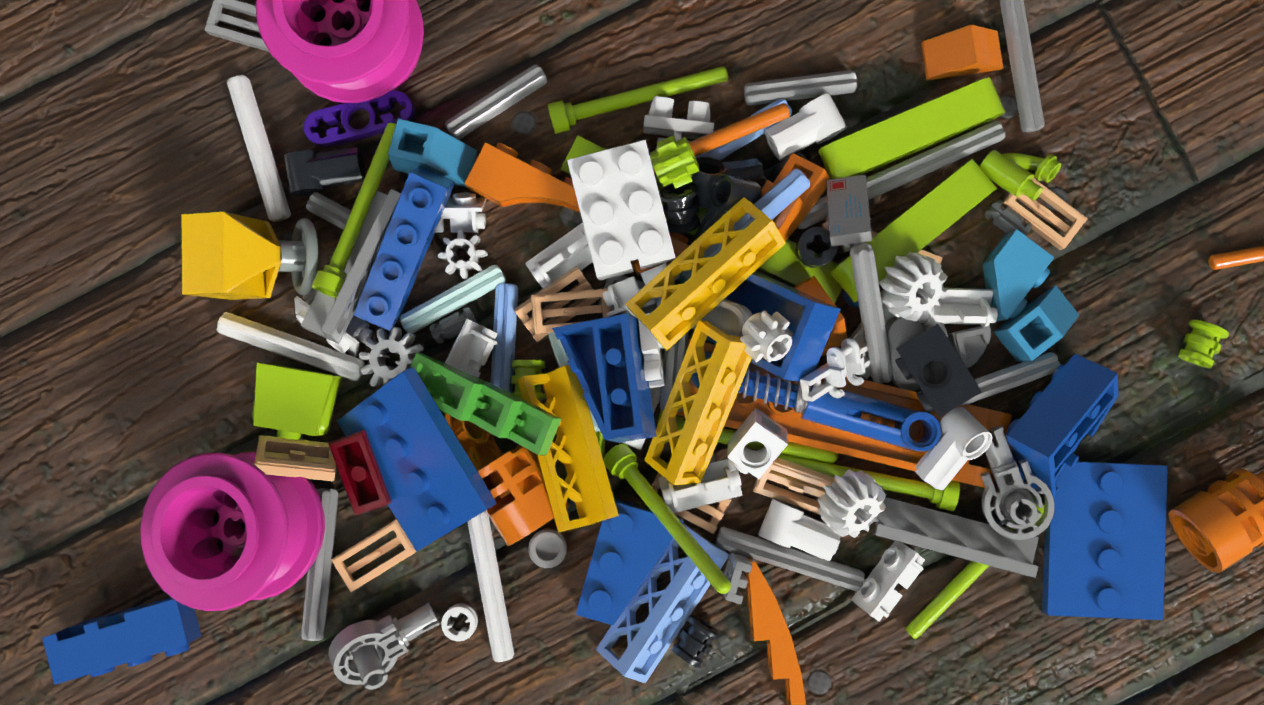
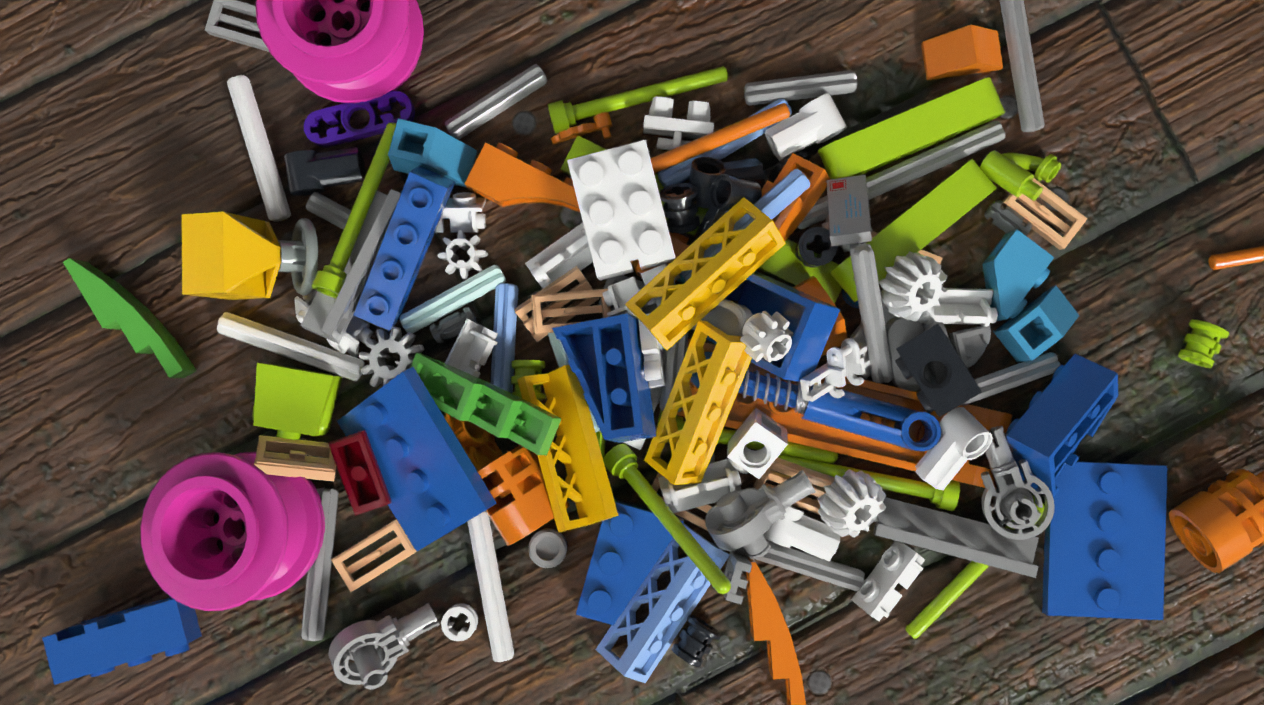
lime gear [650,135,699,189] -> none
none -> bright green slope [63,258,197,378]
none -> orange piece [551,112,613,145]
none -> light grey pin [705,470,816,560]

